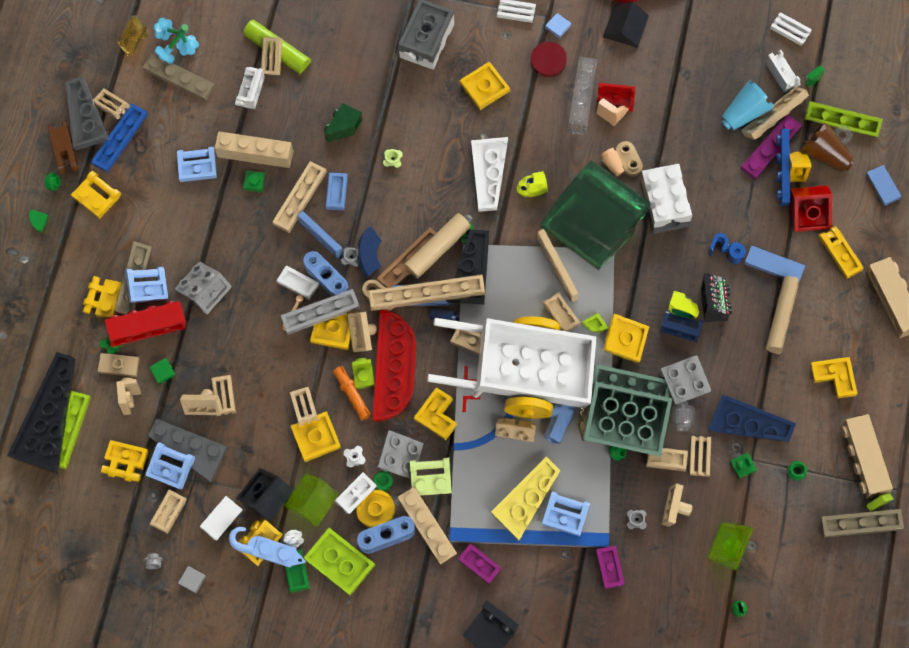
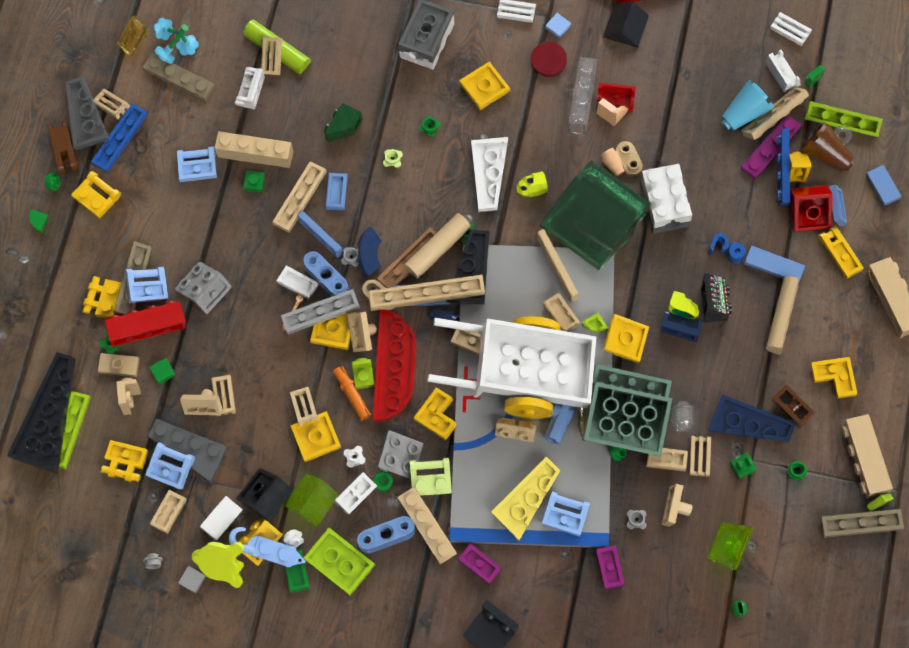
yellow tile [356,490,395,528] -> none
light grey bracket [658,355,711,405] -> none
none -> neon yellow tile [192,542,244,588]
none -> green plate [419,116,441,137]
none -> reddish brown brick [772,384,815,428]
none -> medium blue tile [829,185,847,226]

